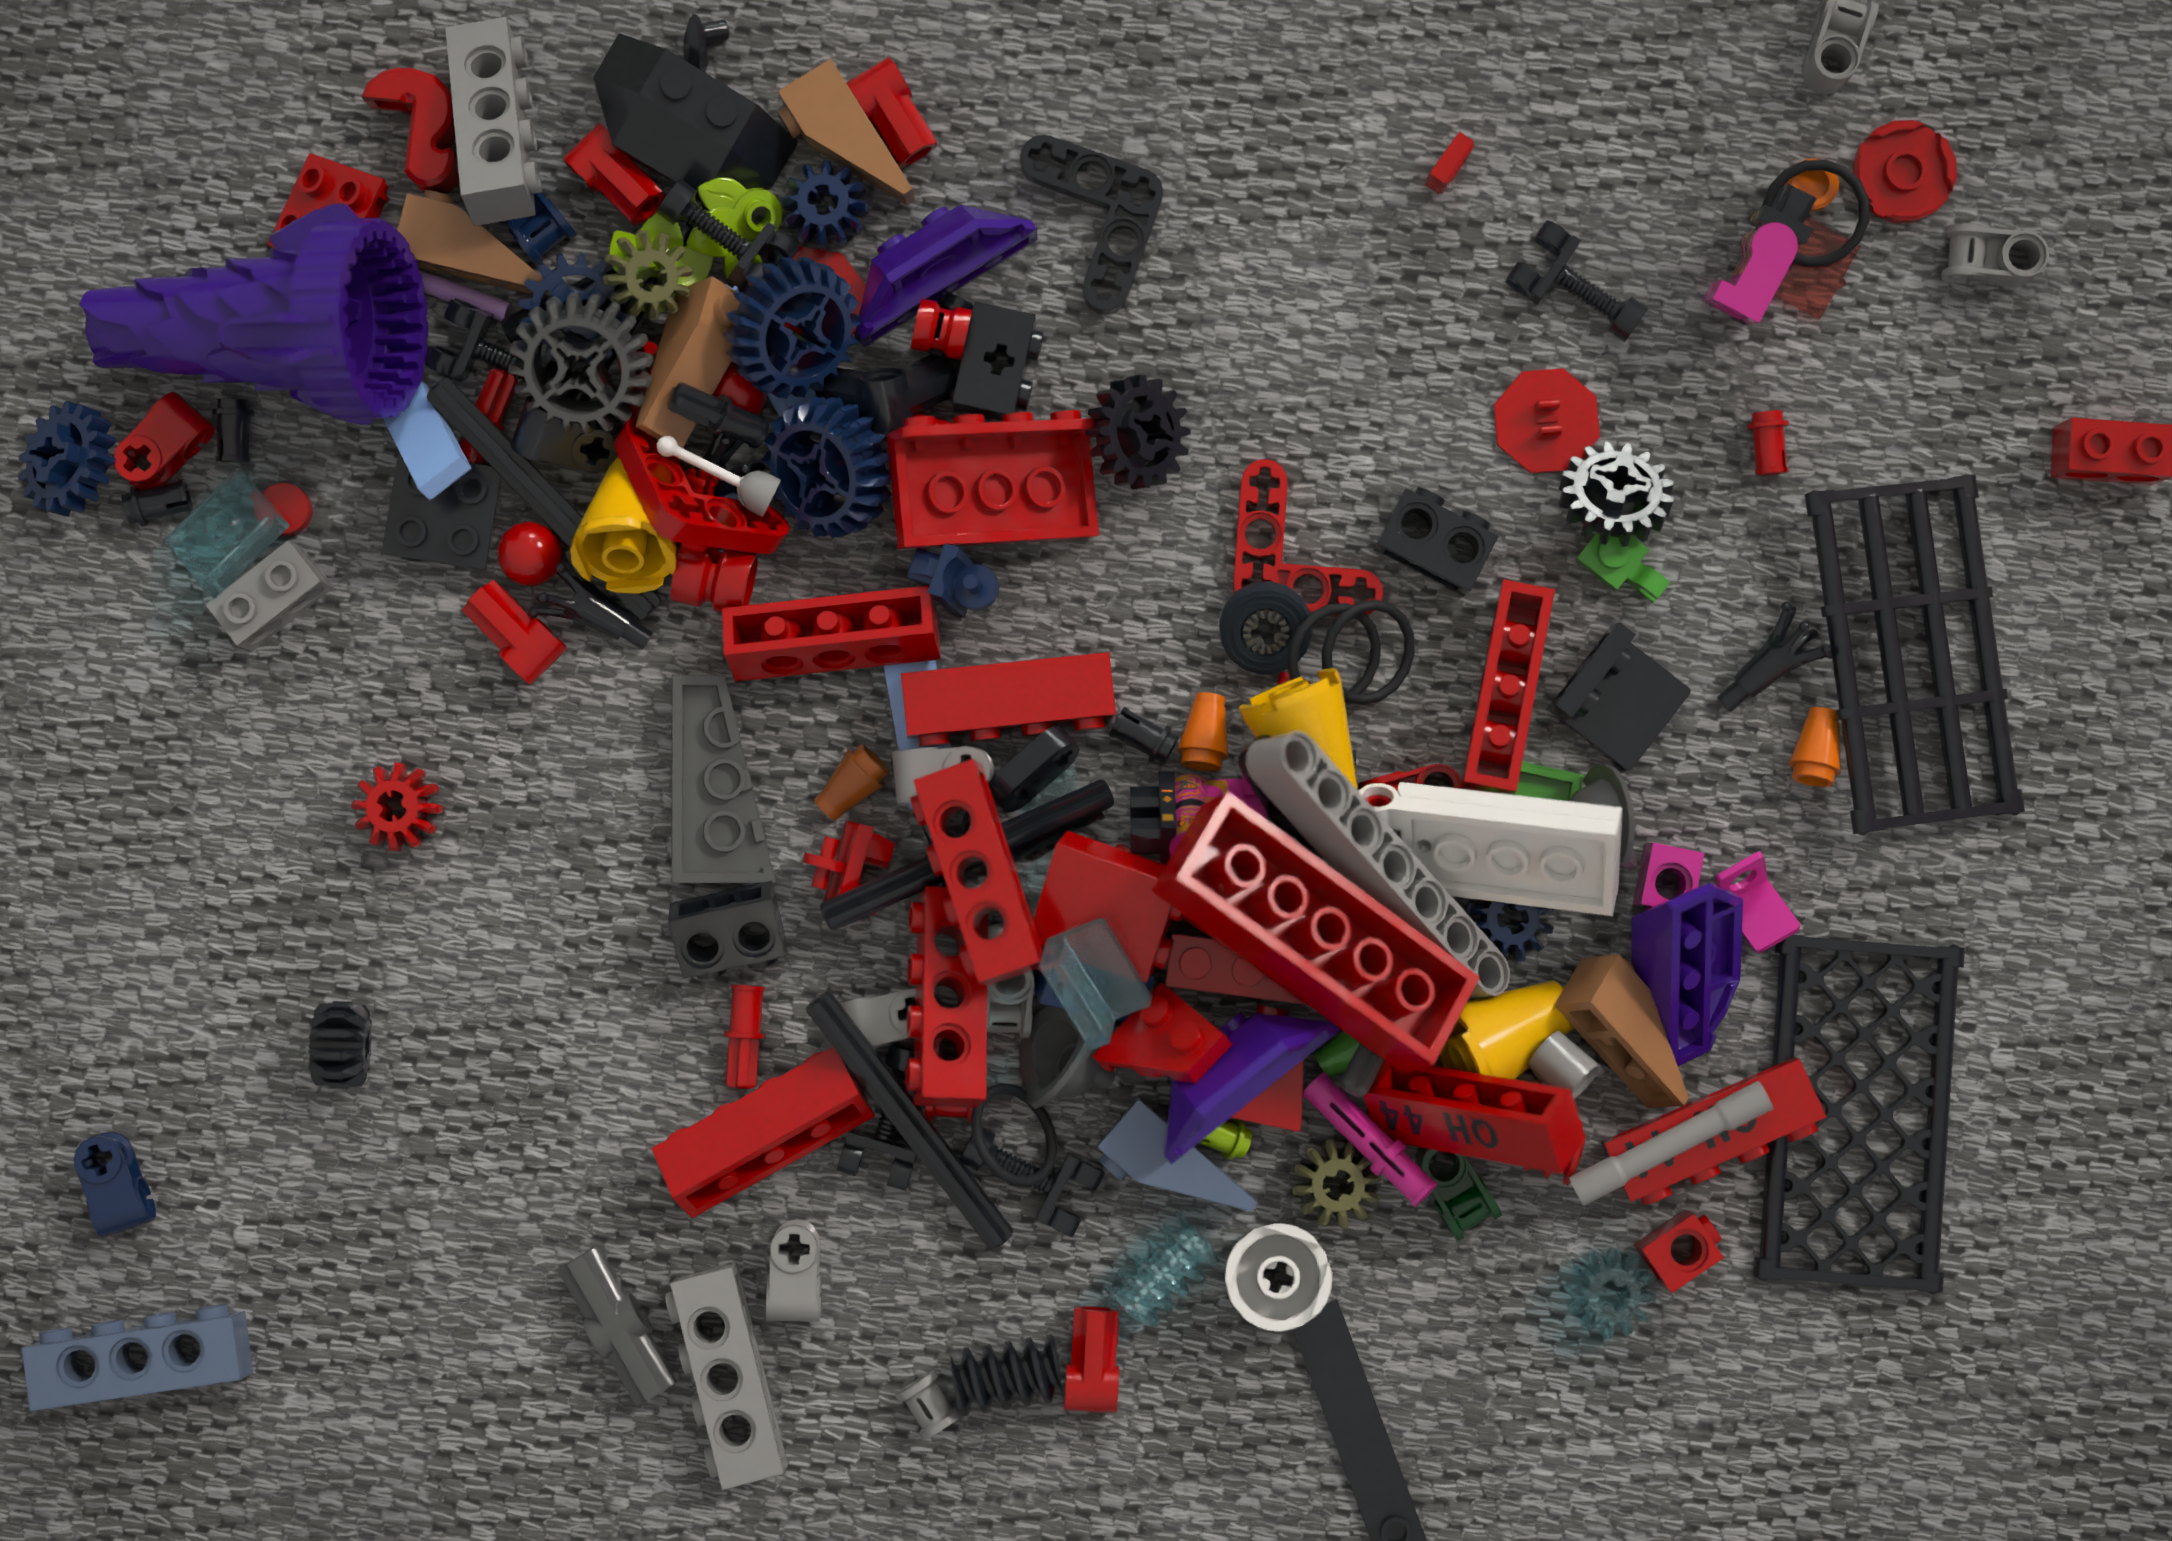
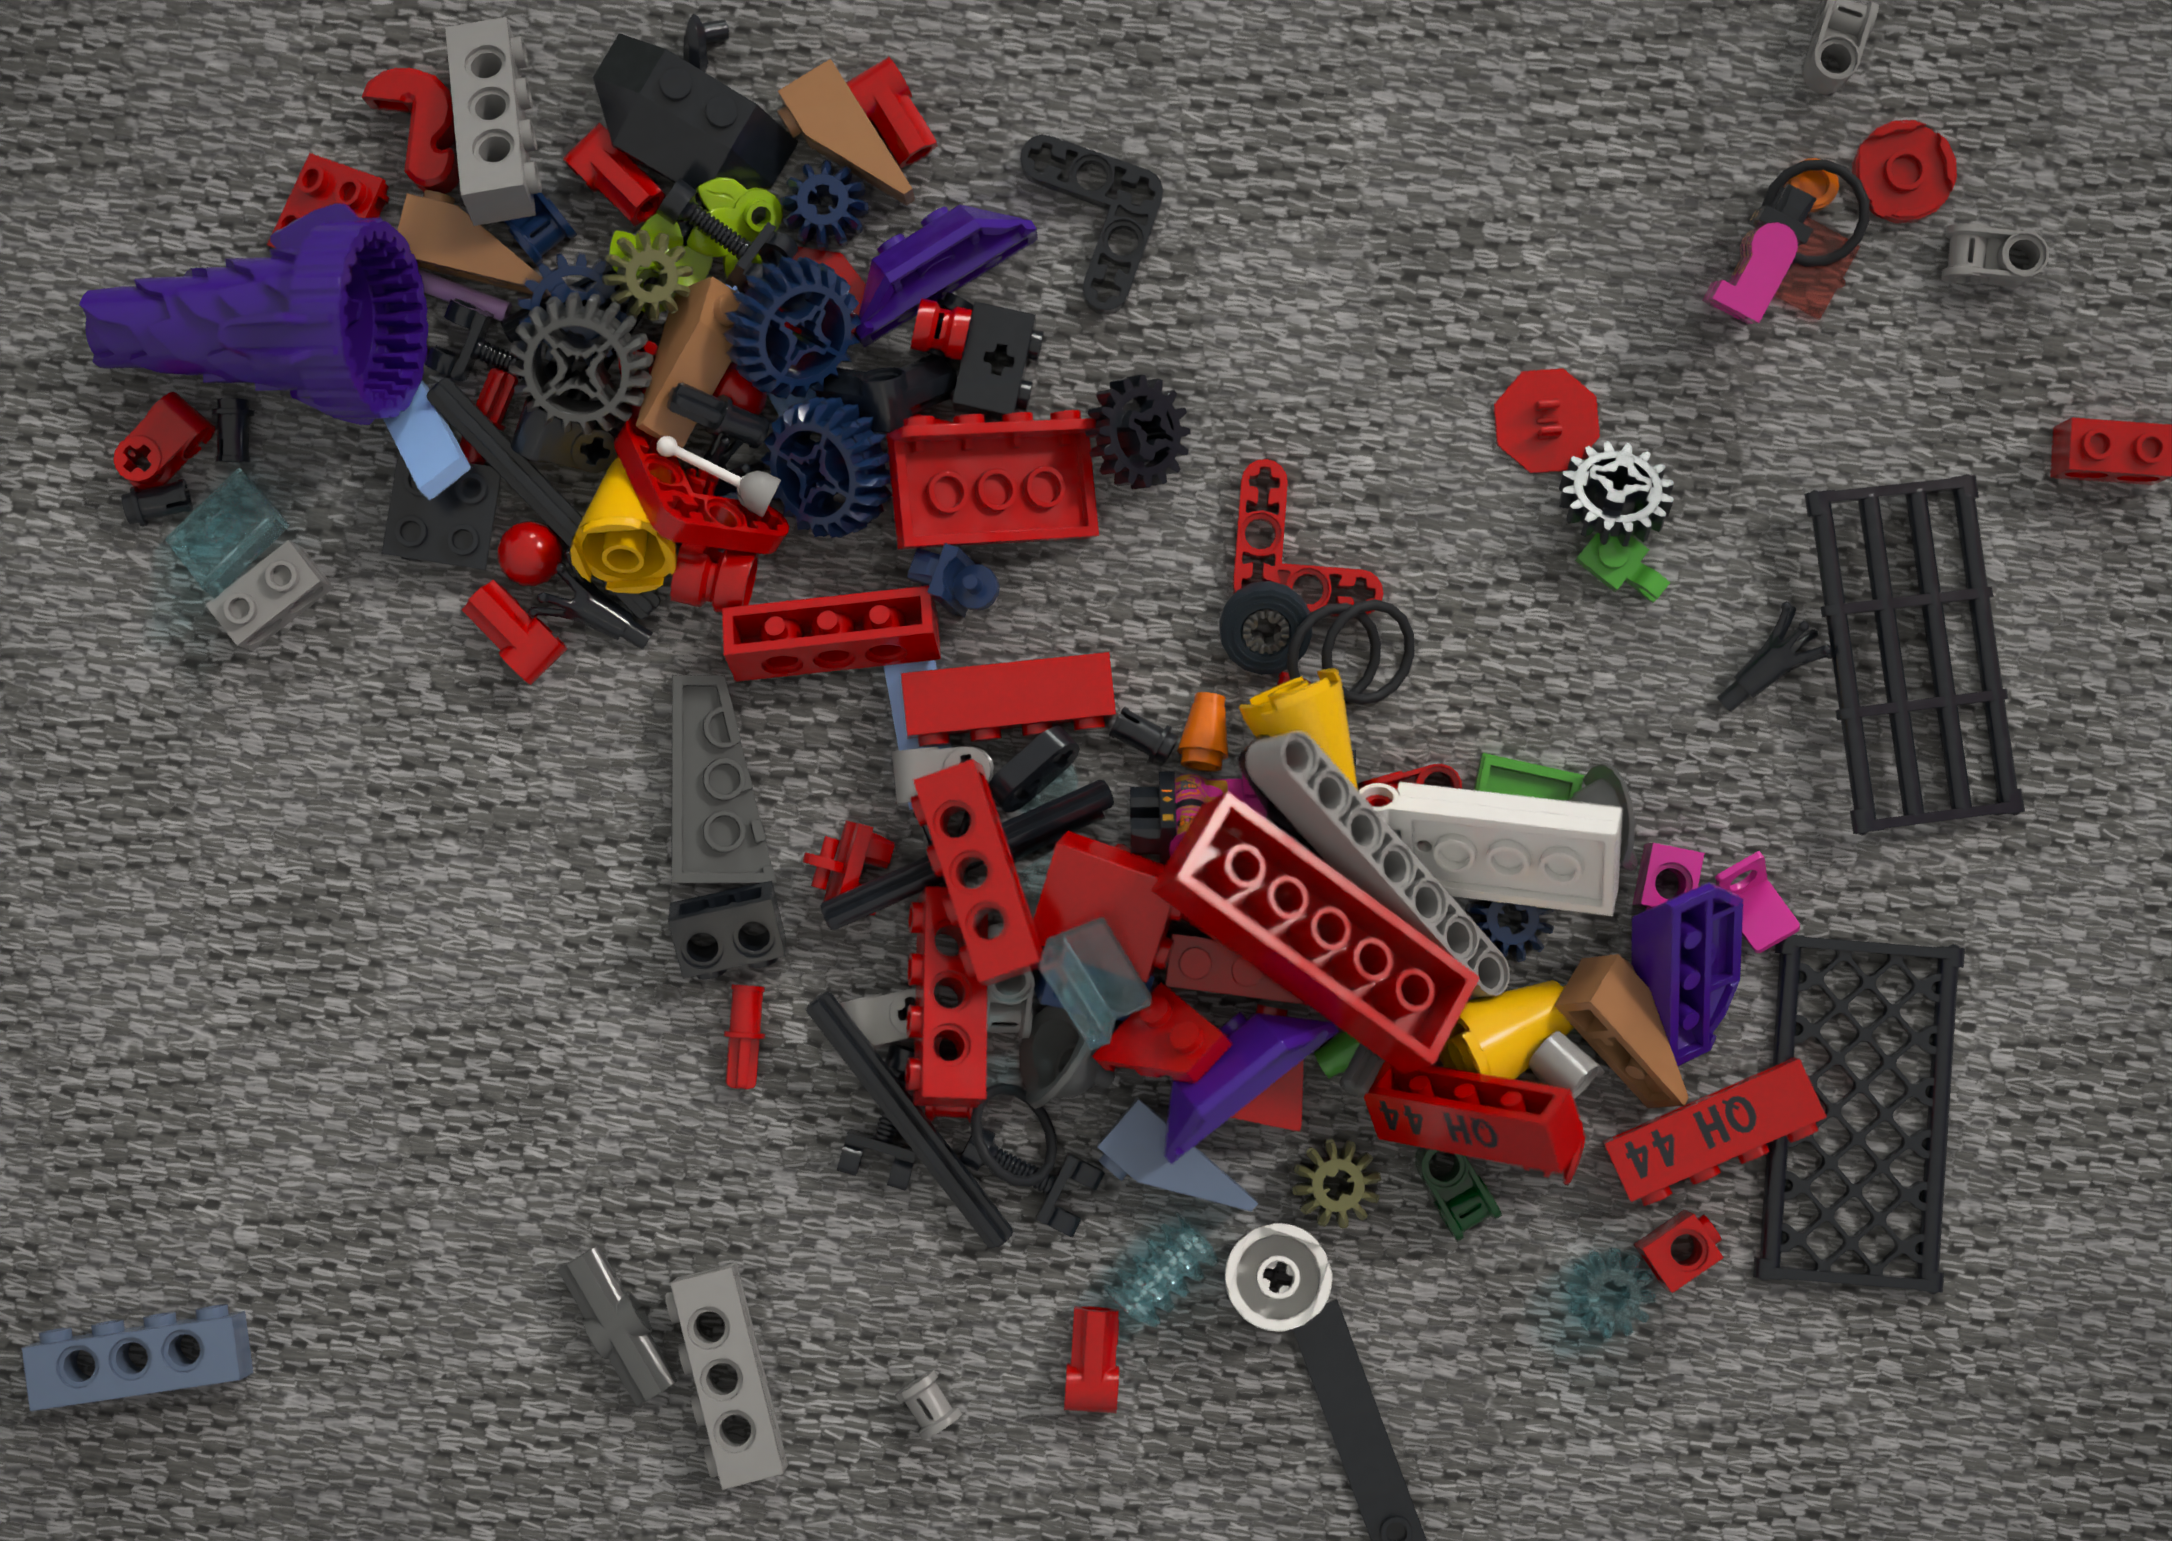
dark blue gear [18,401,116,517] -> none
dark blue piece [73,1131,156,1238] -> none
red tile [257,483,313,536] -> none
black gear [308,1001,372,1089] -> none
red gear [351,762,443,852] -> none
red brick [651,1047,875,1219] -> none
light grey piece [766,1218,822,1322] -> none
dark orange cone [814,744,890,821] -> none
black piece [950,1334,1063,1417] -> none
lime pin [1198,1119,1252,1160] -> none
dark pink pin [1303,1072,1438,1208] -> none
black brick [1373,487,1499,596] -> none
red tile [1424,131,1474,195] -> none
red brick [1461,579,1555,795] -> none
black bar [1505,220,1648,342] -> none
black bracket [1546,622,1691,770] -> none
light grey piece [1569,1081,1774,1206] -> none
red pin [1747,410,1789,476] -> none
orange cone [1788,707,1841,787] -> none

